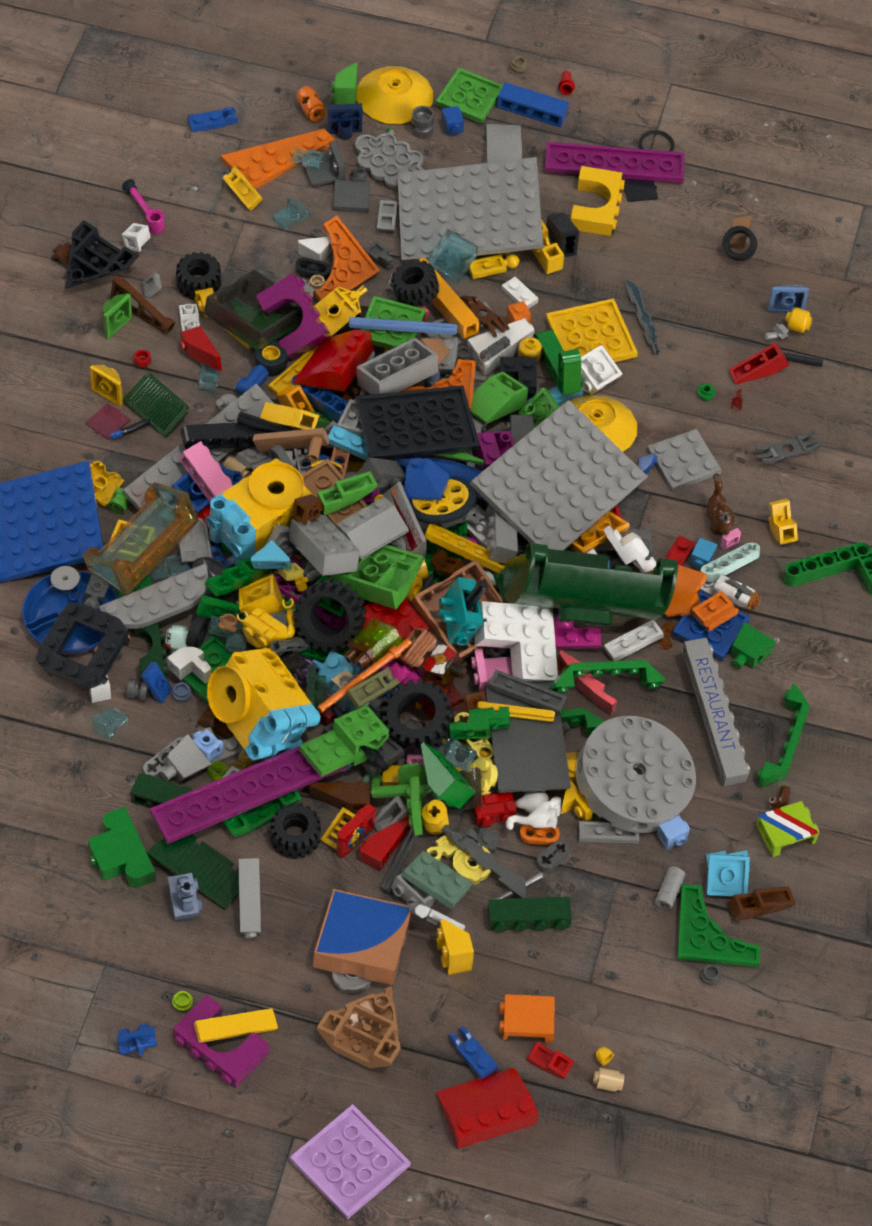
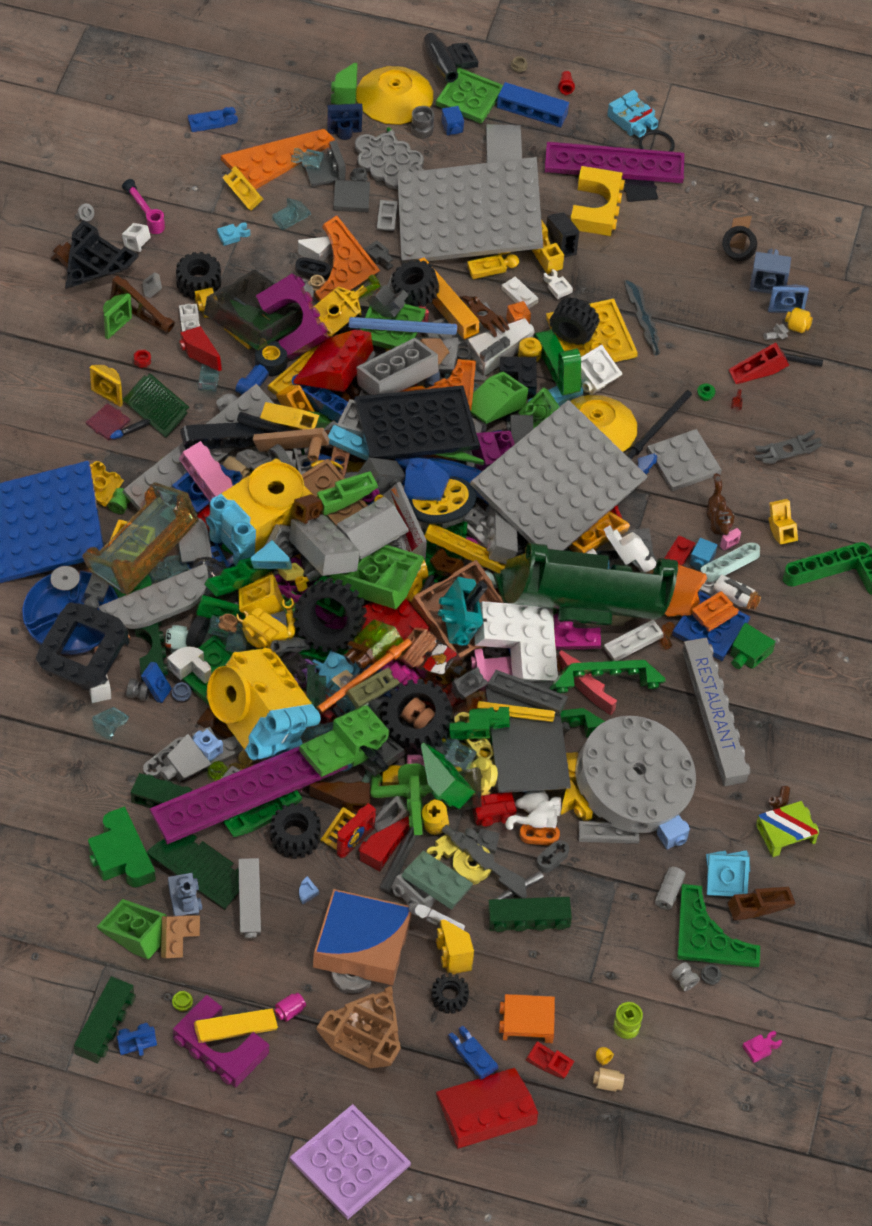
orange piece [296,86,326,122] -> none
clear light blue brick [428,229,478,283] -> none
green slope [756,684,810,788] -> none
none -> light grey plate [74,203,94,221]
none -> dark green brick [74,976,136,1064]
none -> bright green slope [97,899,166,959]
none -> medium nougat plate [161,915,200,958]
none -> medium azure plate [217,222,250,246]
none -> dark pink brick [274,993,306,1022]
none -> light blue tile [299,876,319,904]
none -> clear light blue pin [300,722,333,740]
none -> clear neon green plant [360,274,381,298]
none -> dark grey brick [366,284,408,318]
none -> nougat wheel [401,697,435,729]
none -> black plate [424,33,479,83]
none -> black tyre [431,973,469,1014]
none -> flat silver hips [451,667,488,699]
none -> white plate [543,269,573,300]
none -> black tyre [550,297,600,345]
none -> medium azure hips [608,90,658,138]
none -> lime wheel [613,1002,643,1039]
none -> black bar [626,390,692,460]
none -> light grey wheel [671,962,700,991]
none -> dark pink plate [742,1031,782,1063]
none -> sand blue brick [749,249,791,294]

